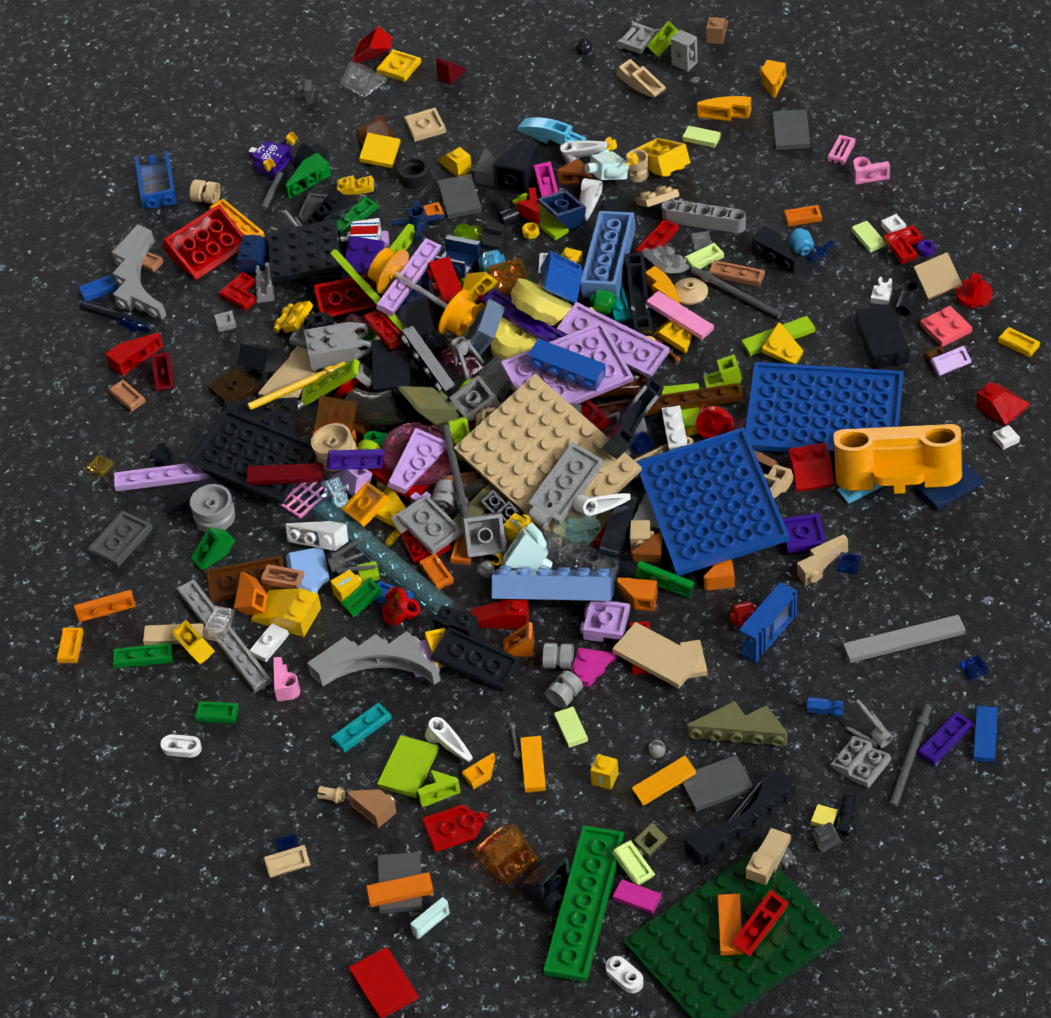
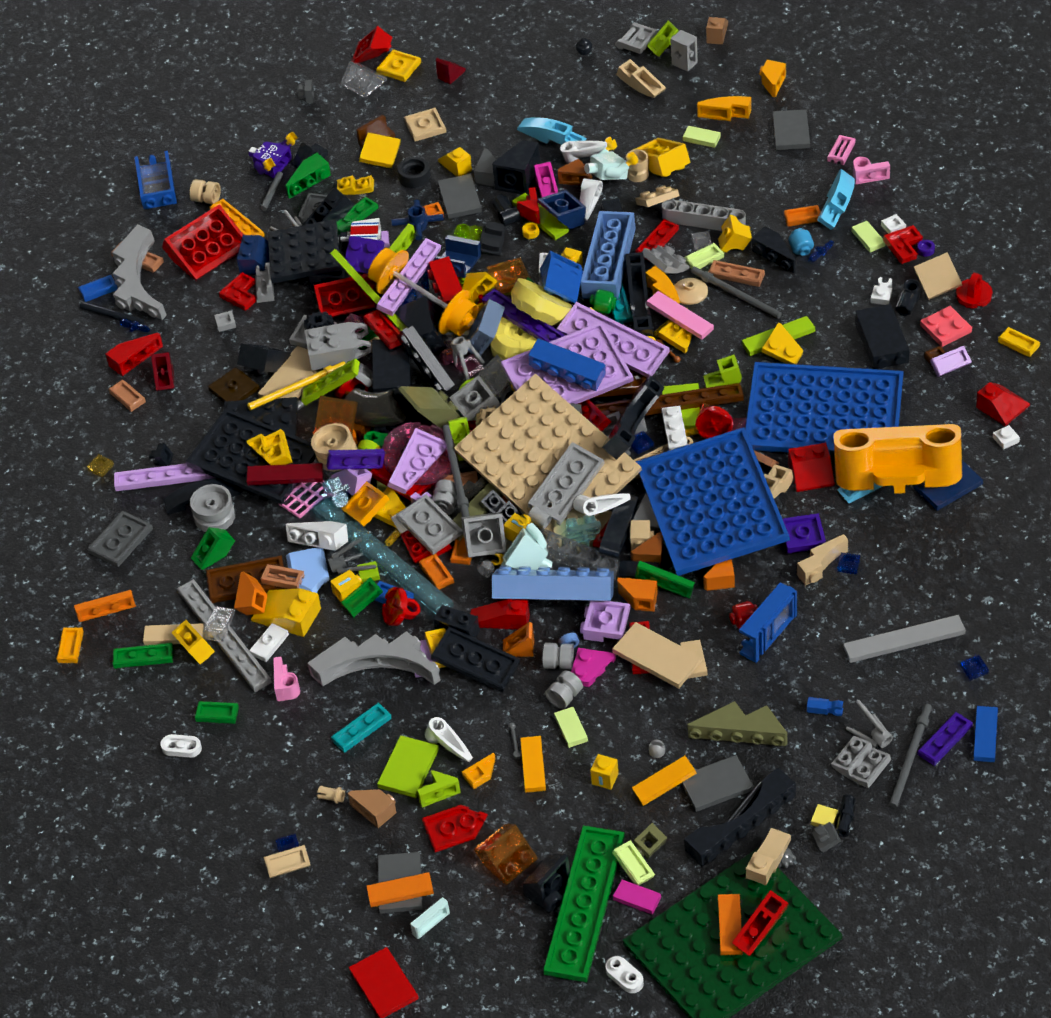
yellow plate [273,301,313,333] -> none
dark azure head [478,250,506,274] -> none
none -> yellow slope [247,429,292,465]
none -> medium blue tile [558,633,579,648]
none -> yellow brick [718,215,752,253]
none -> medium azure slope [817,169,855,230]

